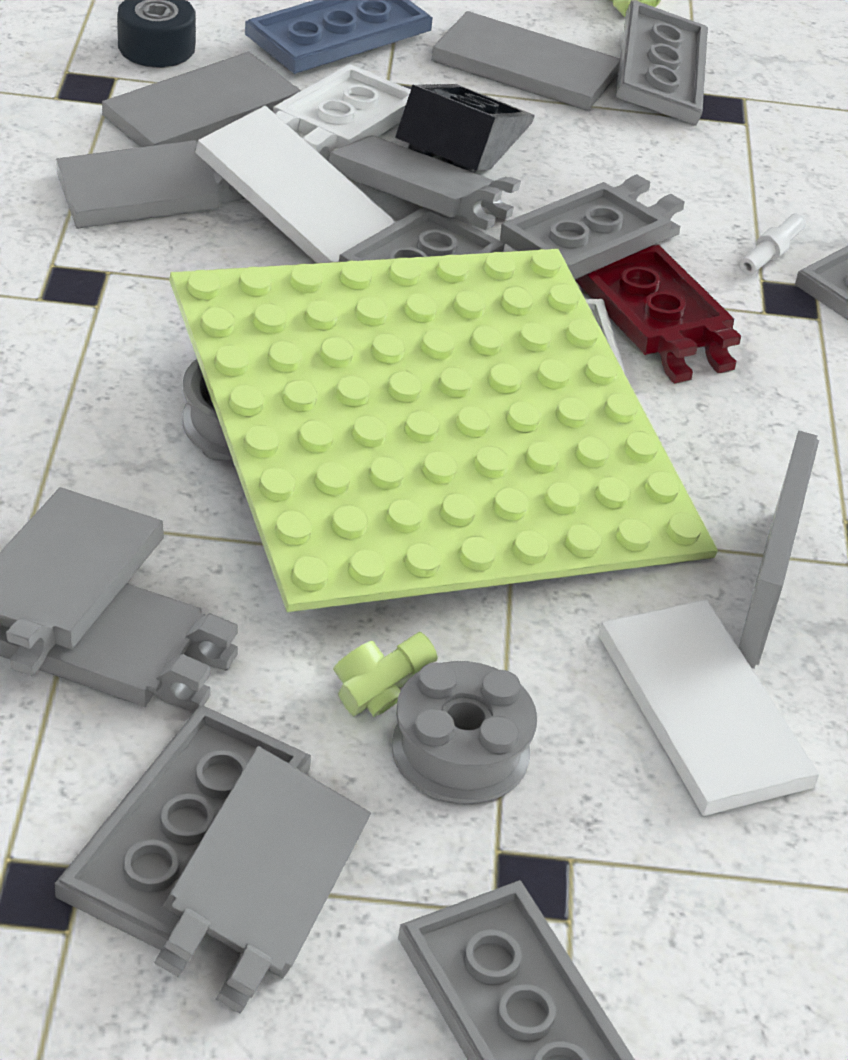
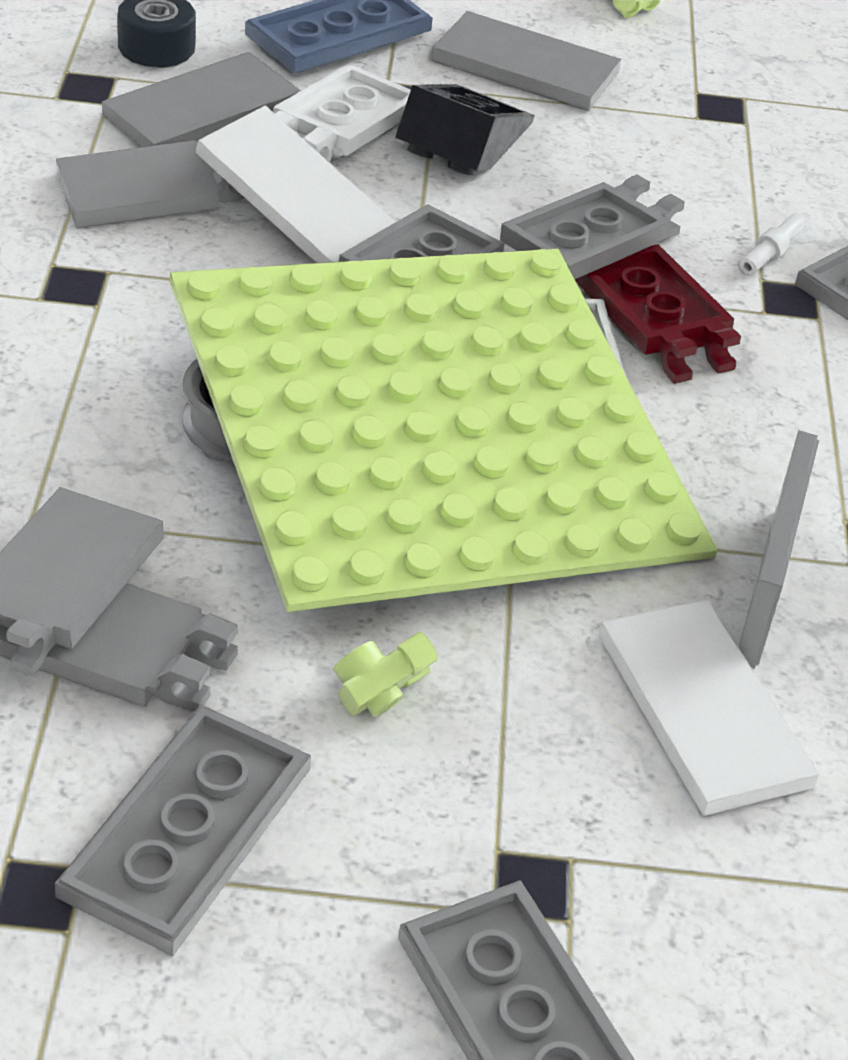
light grey tile [154,746,371,1013] -> none
light grey tile [328,135,521,230] -> none
light grey wheel [392,661,537,804] -> none
light grey tile [615,0,708,125] -> none

